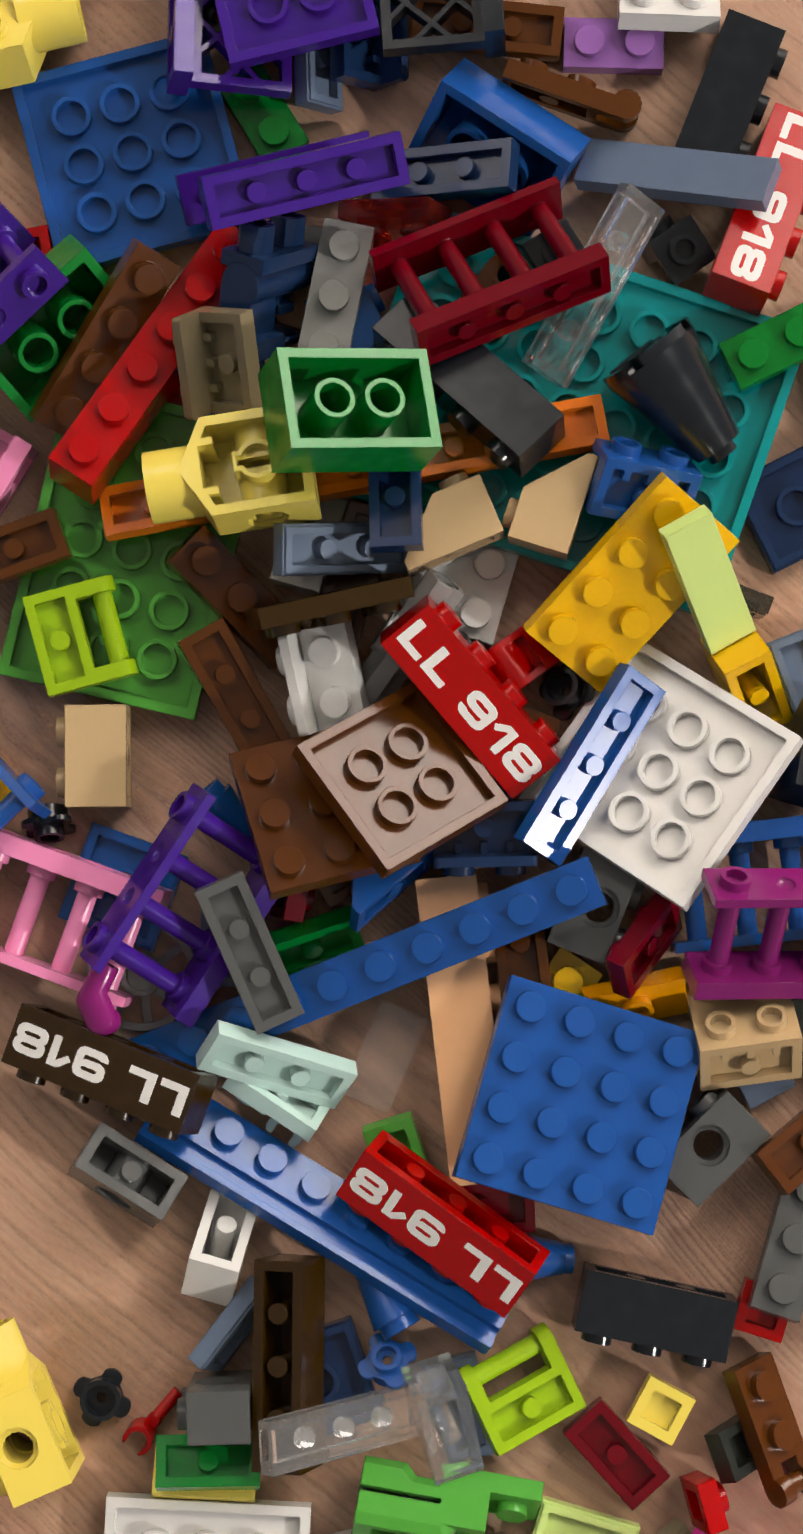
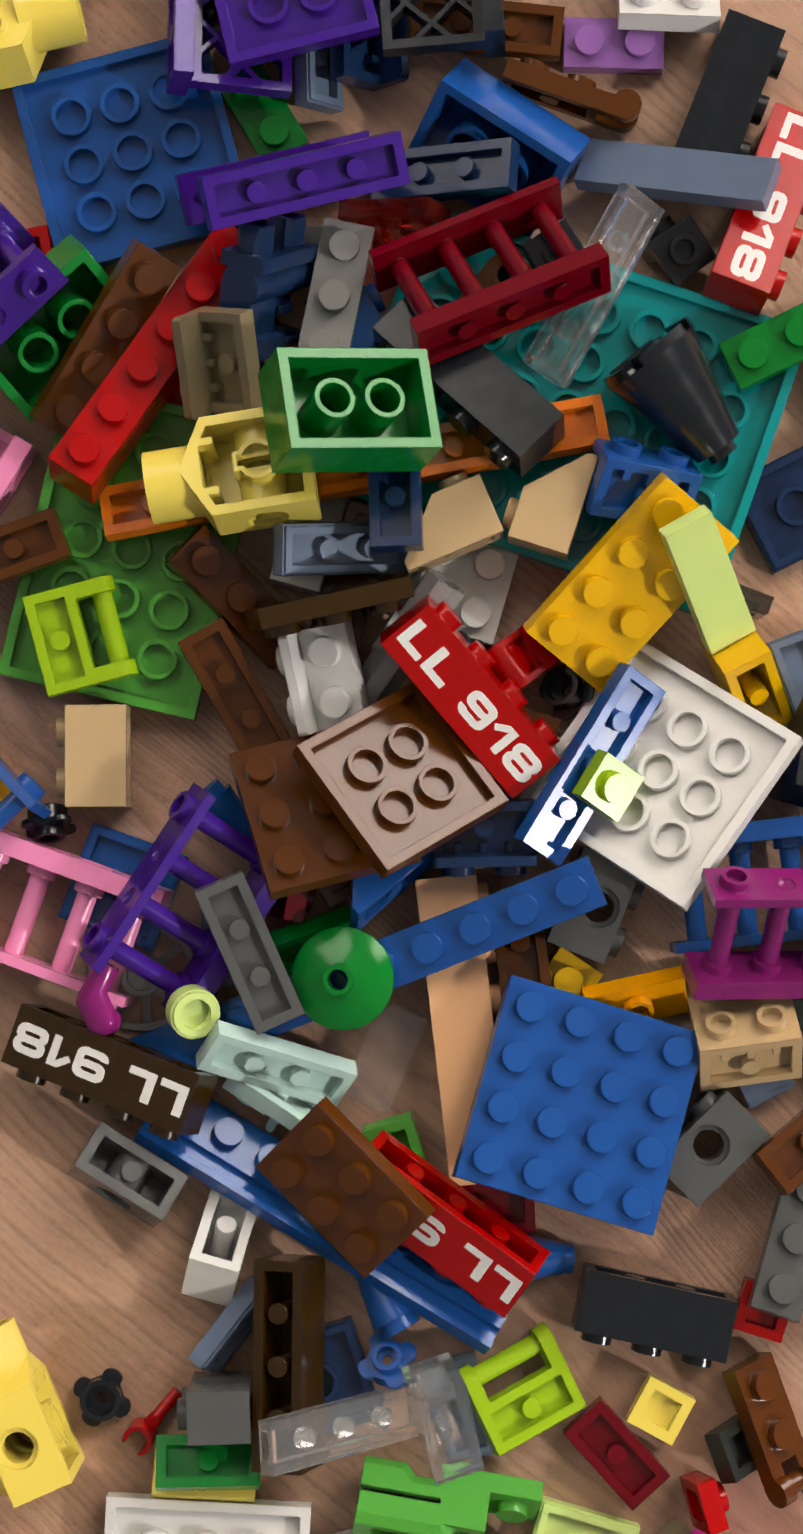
dark red plate [606,893,683,999] -> none
none -> yellowish green tile [165,984,220,1039]
none -> reddish brown plate [256,1096,436,1279]
none -> green dish [292,926,394,1030]
none -> plate [571,749,645,822]

